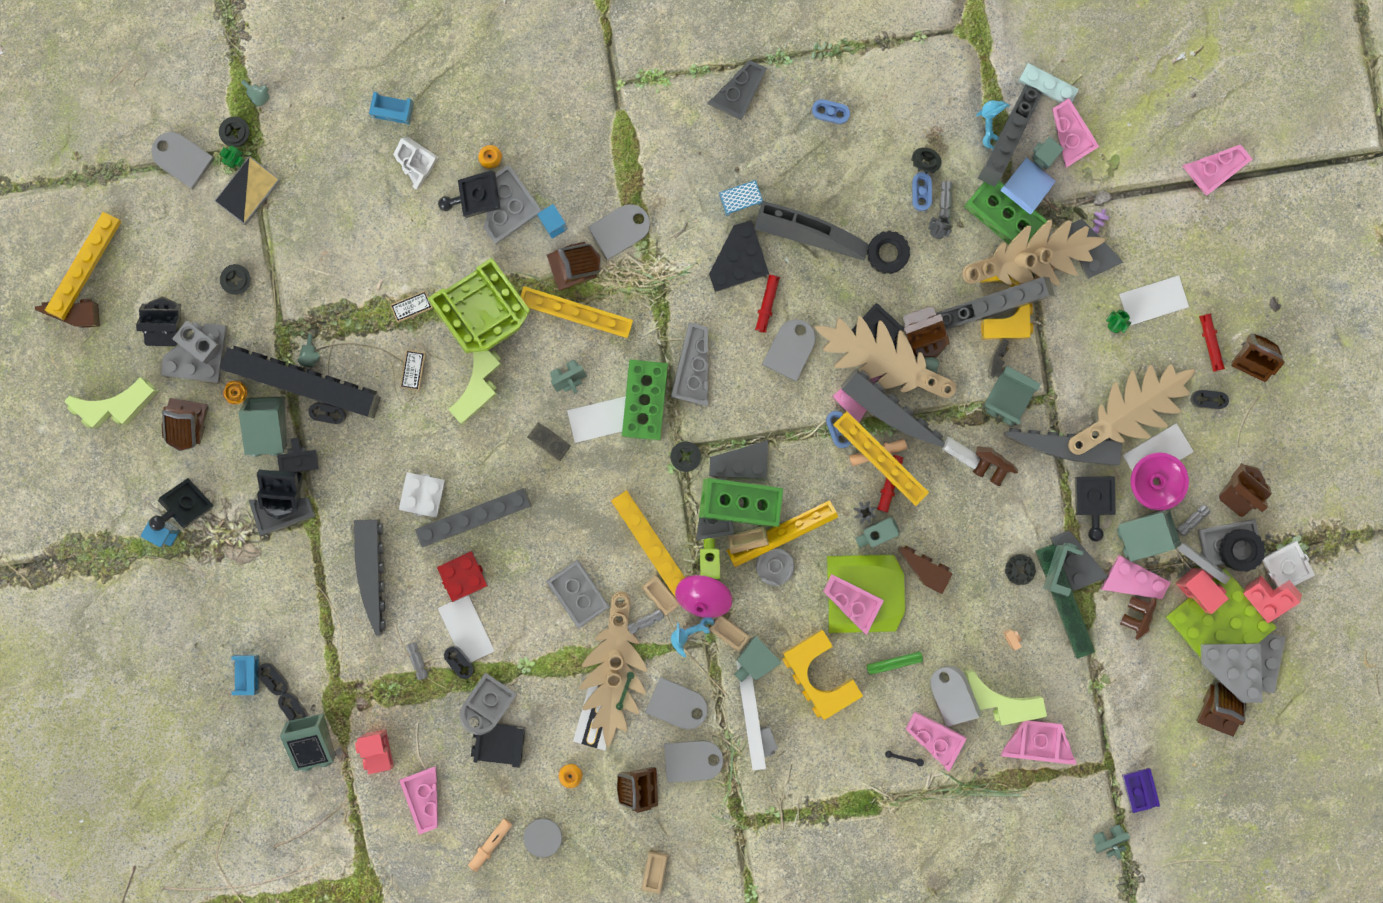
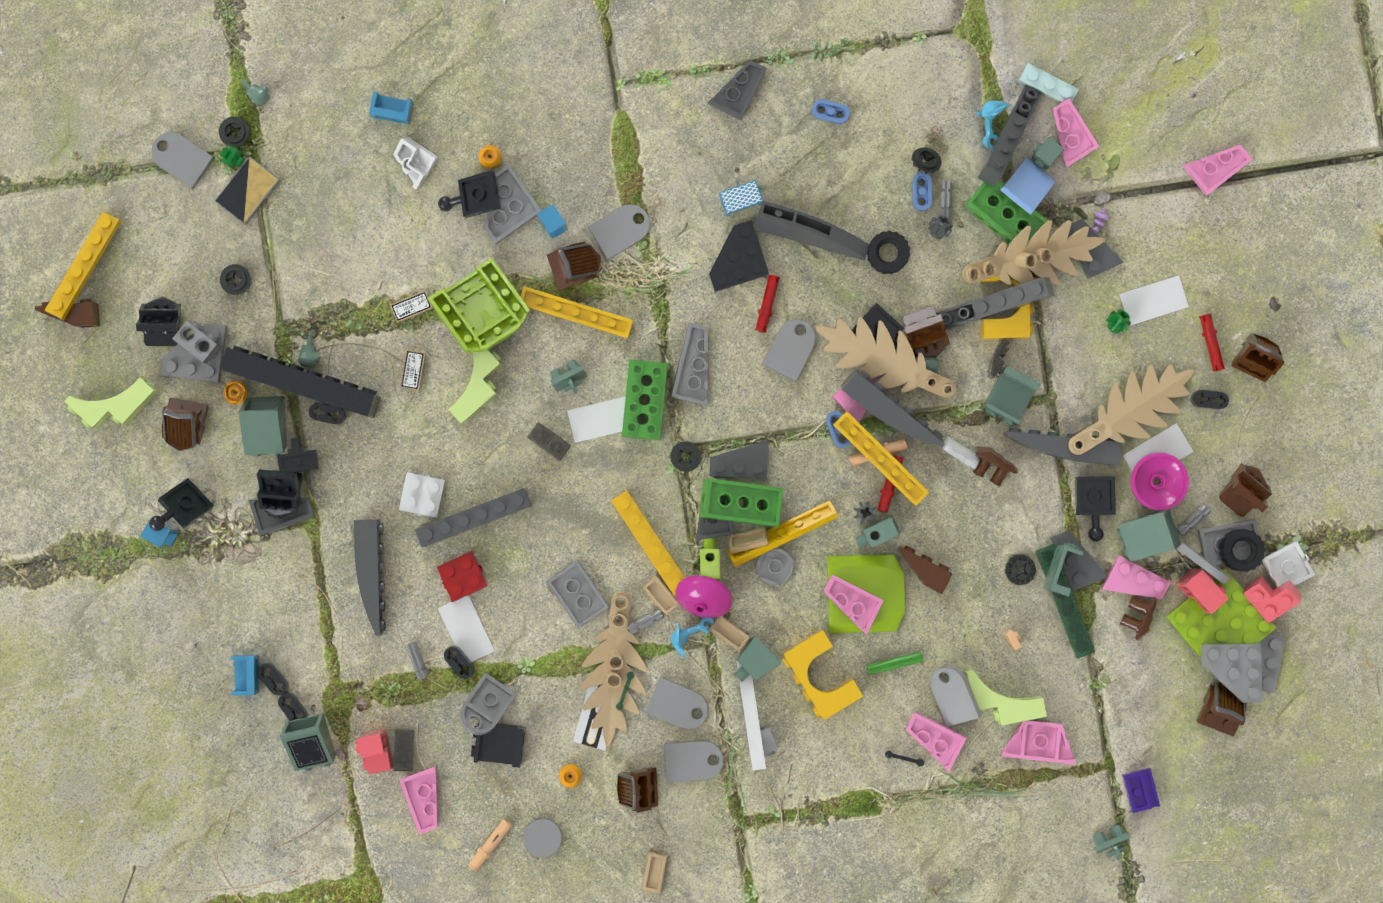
none -> clear smoke slope [394,730,414,771]

